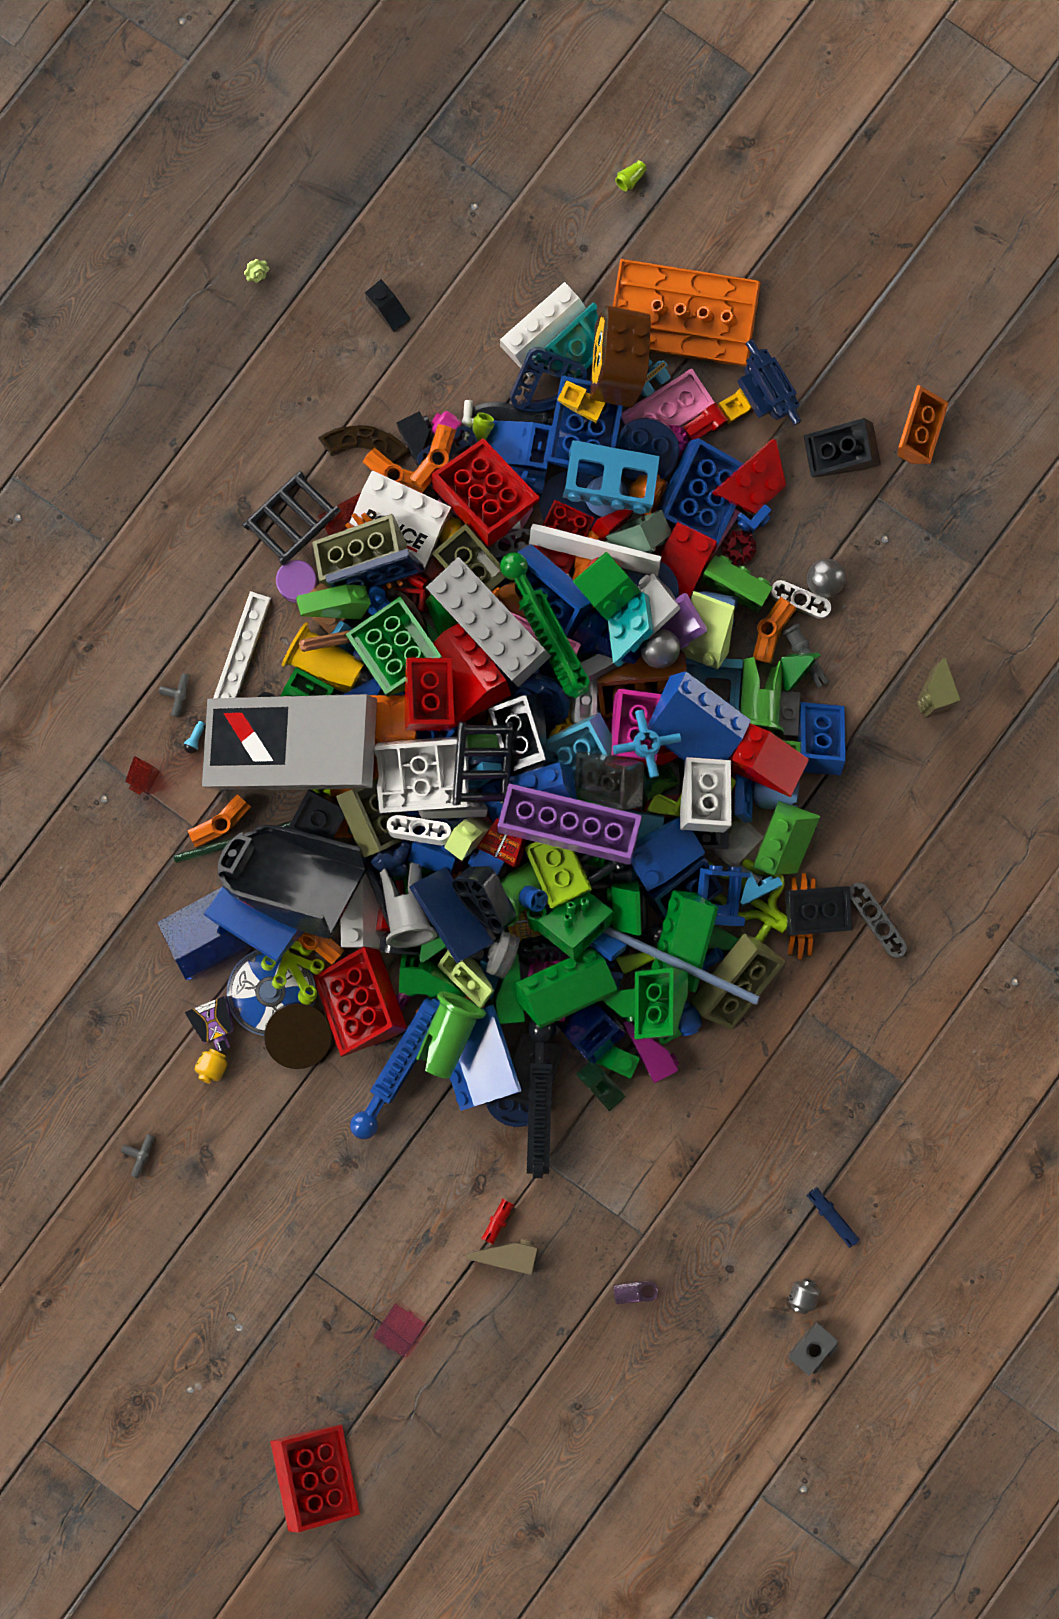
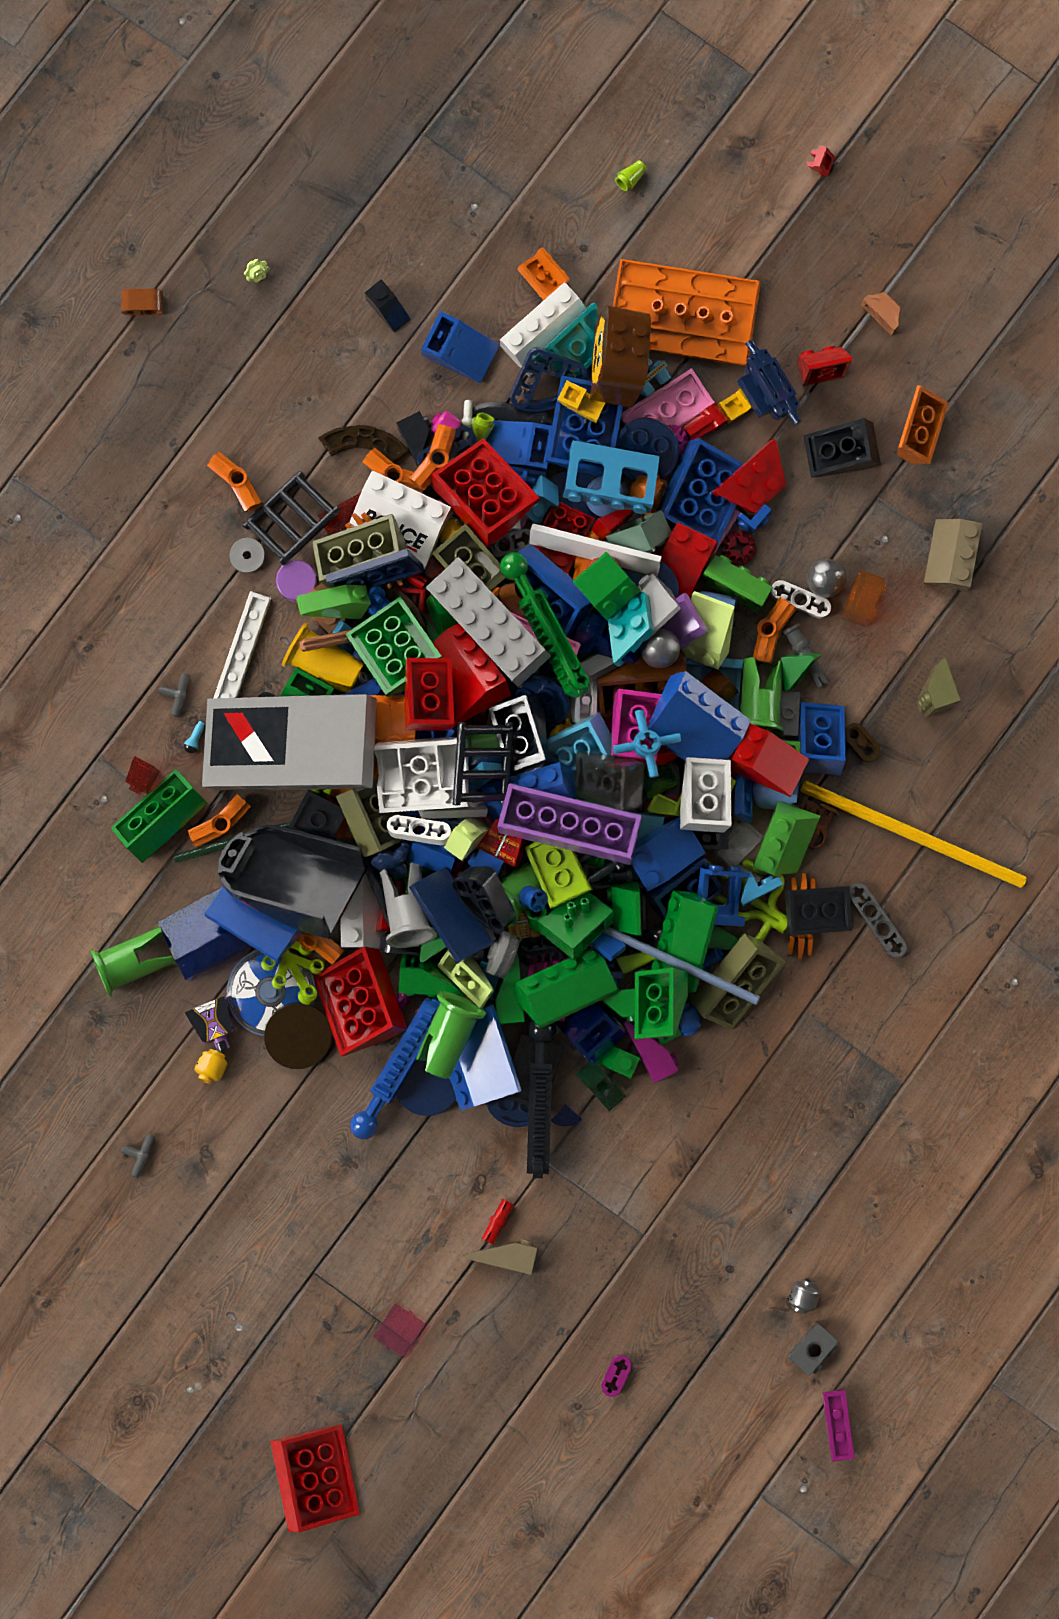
clear purple piece [613,1280,658,1304] -> none
dark blue pin [806,1187,860,1248] -> none
none -> bright green piece [90,926,175,997]
none -> green slope [111,769,208,863]
none -> dark orange beam [121,288,163,315]
none -> orange piece [207,452,262,513]
none -> light grey piece [229,538,265,574]
none -> dark blue tile [396,1060,456,1116]
none -> blue slope [421,311,499,384]
none -> orange bracket [517,247,570,300]
none -> dark azure slope [524,475,559,525]
none -> clear blue tile [551,1104,581,1126]
none -> magenta beam [601,1354,631,1397]
none -> reddish brown brick [700,668,739,703]
none -> red slope [797,346,852,386]
none -> reddish brown piece [799,797,838,849]
none -> yellow axle [801,781,1027,888]
none -> red tile [807,146,835,176]
none -> magenta plate [822,1389,855,1462]
none -> clear orange container [840,570,887,627]
none -> dark brown plate [845,723,881,763]
none -> nougat slope [861,292,900,336]
none -> dark tan slope [924,519,983,592]

